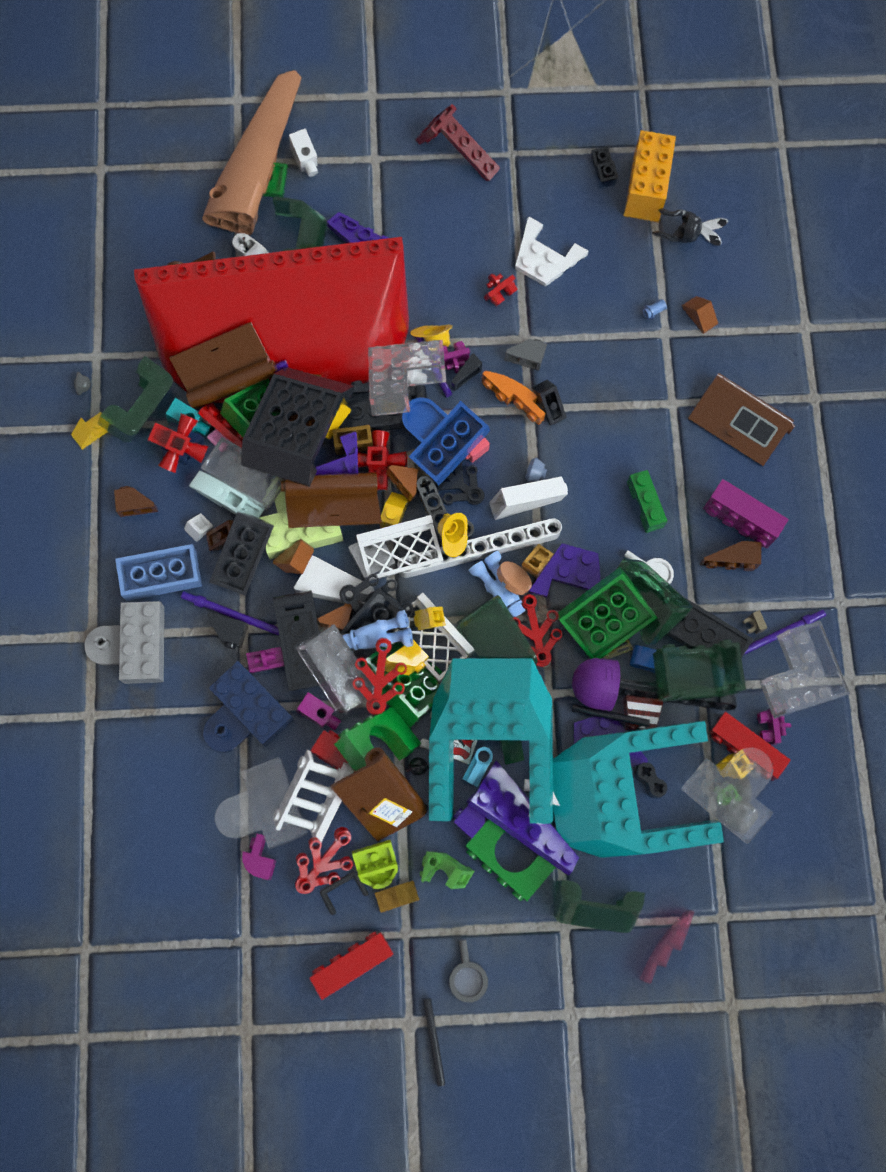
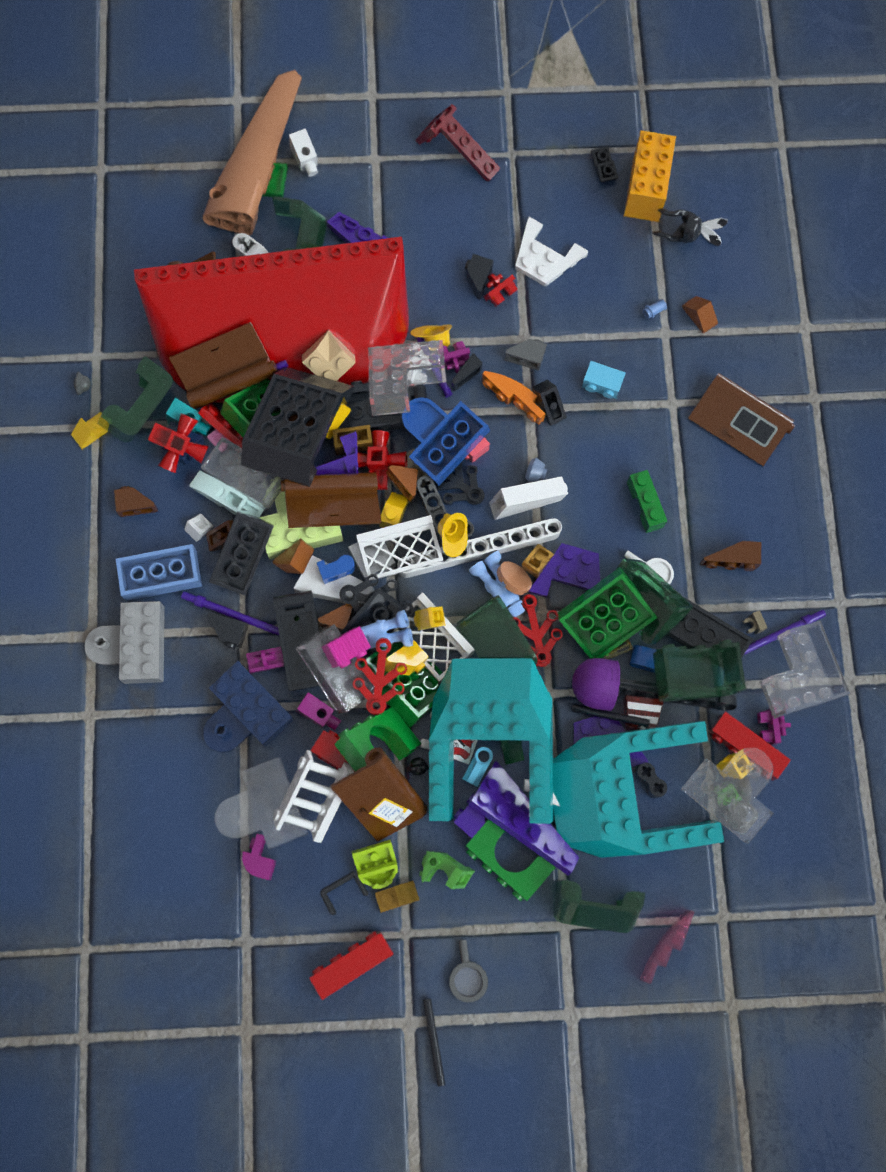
red plant [295,827,353,894] -> none
magenta brick [703,479,789,548] -> none
none -> tan slope [302,330,356,381]
none -> blue leg [316,555,355,584]
none -> dark pink brick [322,626,371,669]
none -> black slope [465,254,493,299]
none -> medium azure brick [582,361,626,399]

